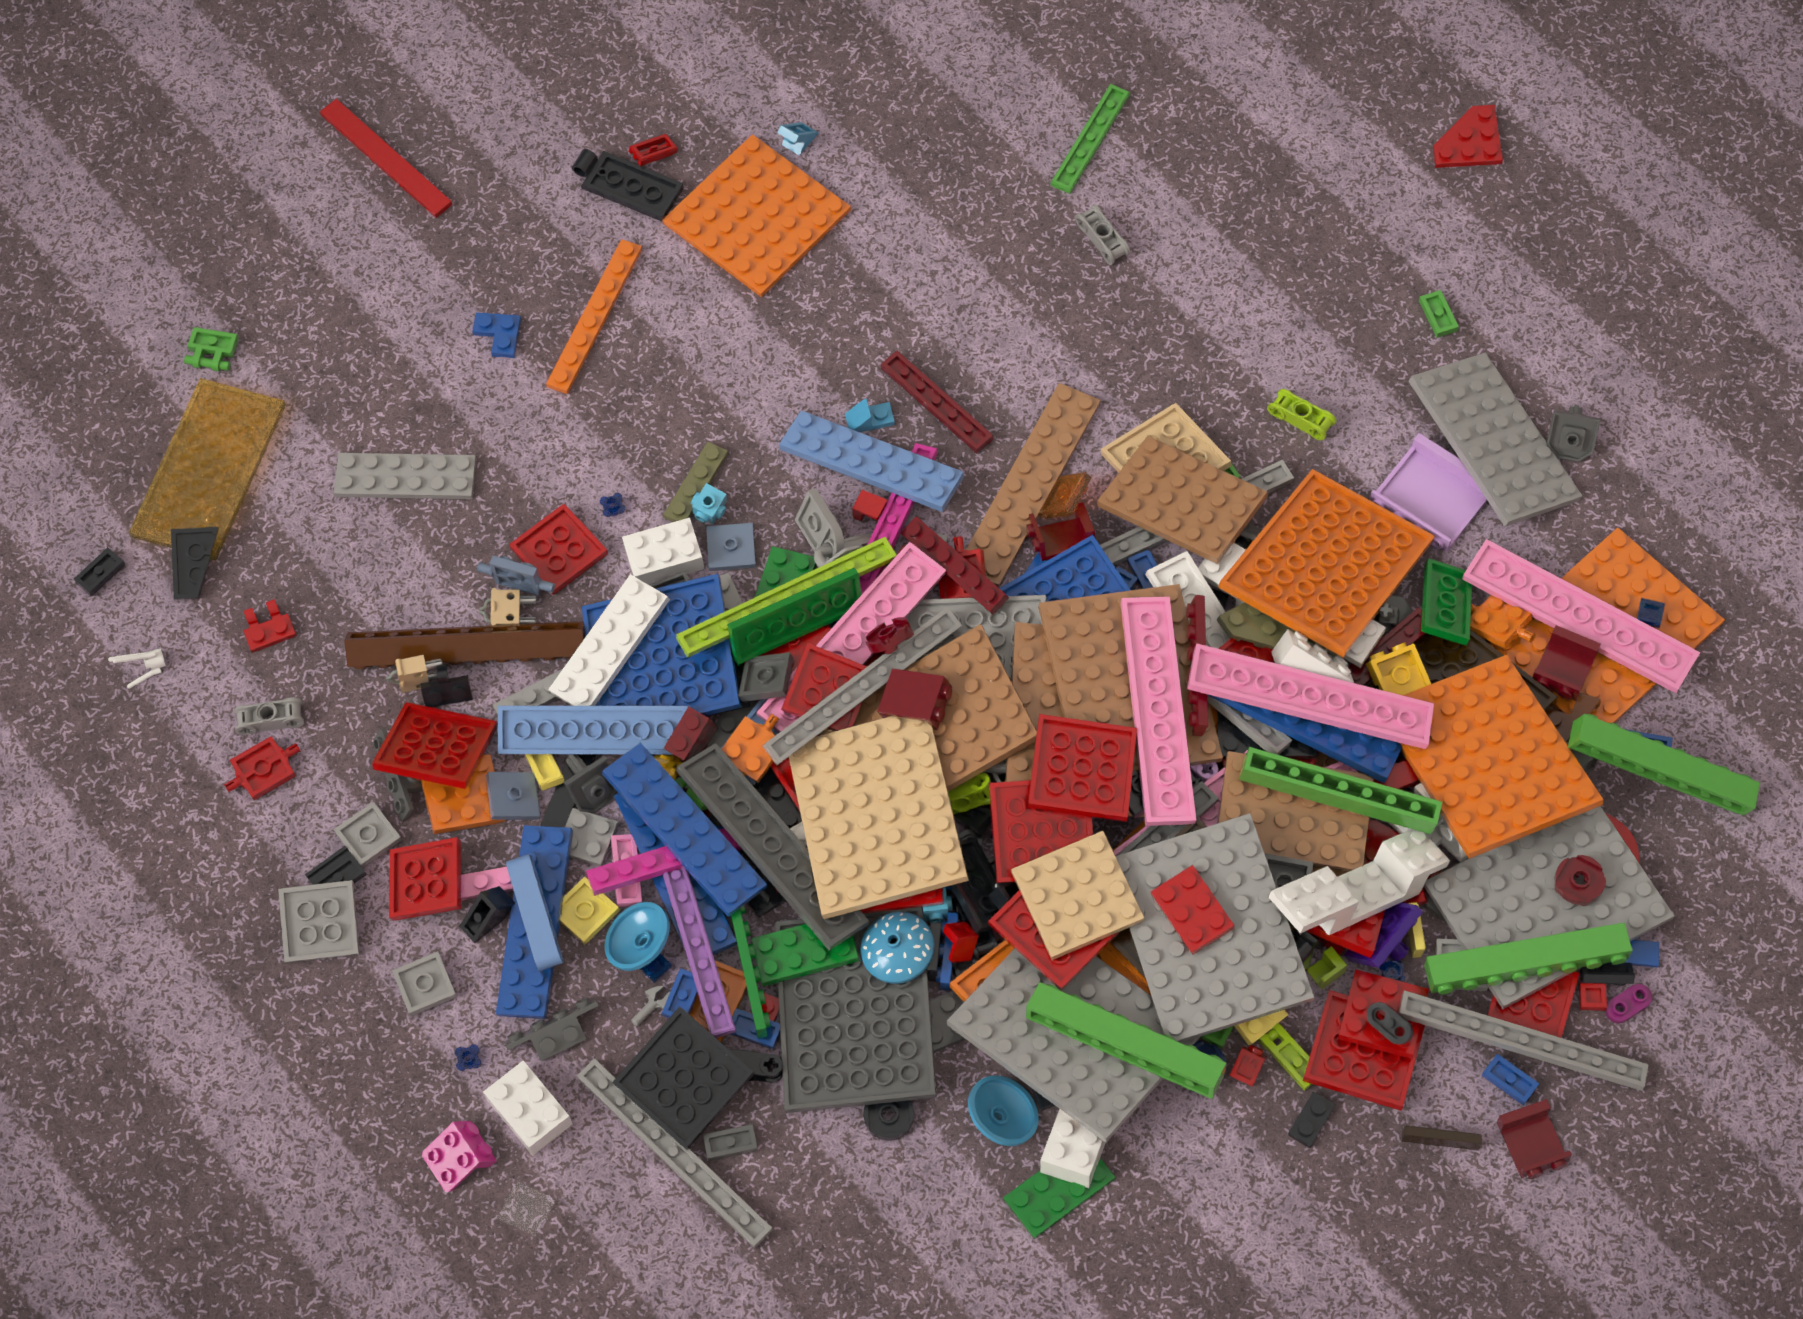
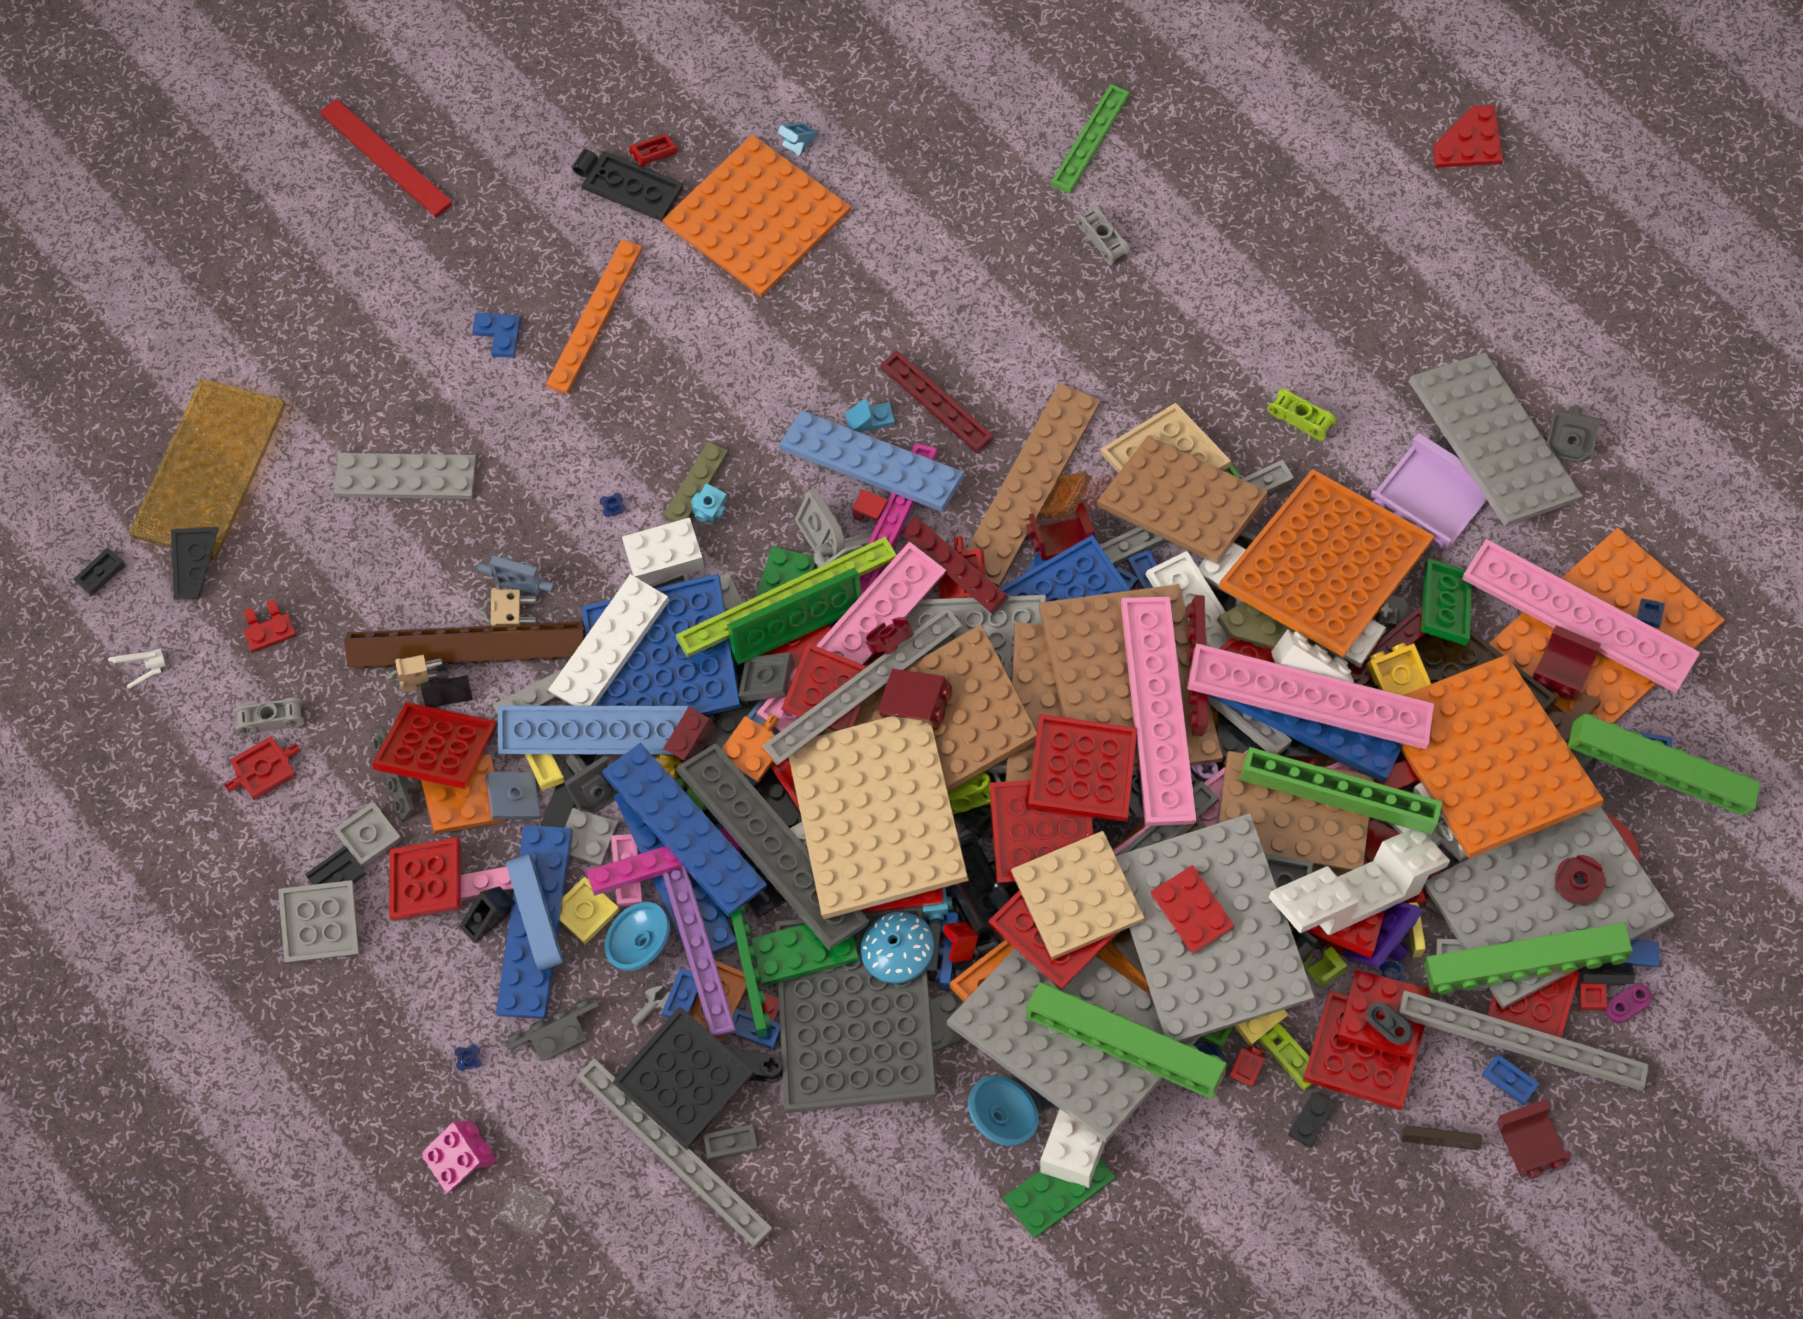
bright green plate [184,327,239,372] -> none
light grey plate [392,951,457,1017] -> none
white brick [483,1061,572,1156] -> none
red plate [509,504,608,595] -> none
clear blue plate [640,954,672,983] -> none
sand blue plate [706,523,756,571] -> none
black plate [863,1100,914,1141] -> none
bright green plate [1419,290,1459,338] -> none
orange plate [1470,595,1536,649] -> none

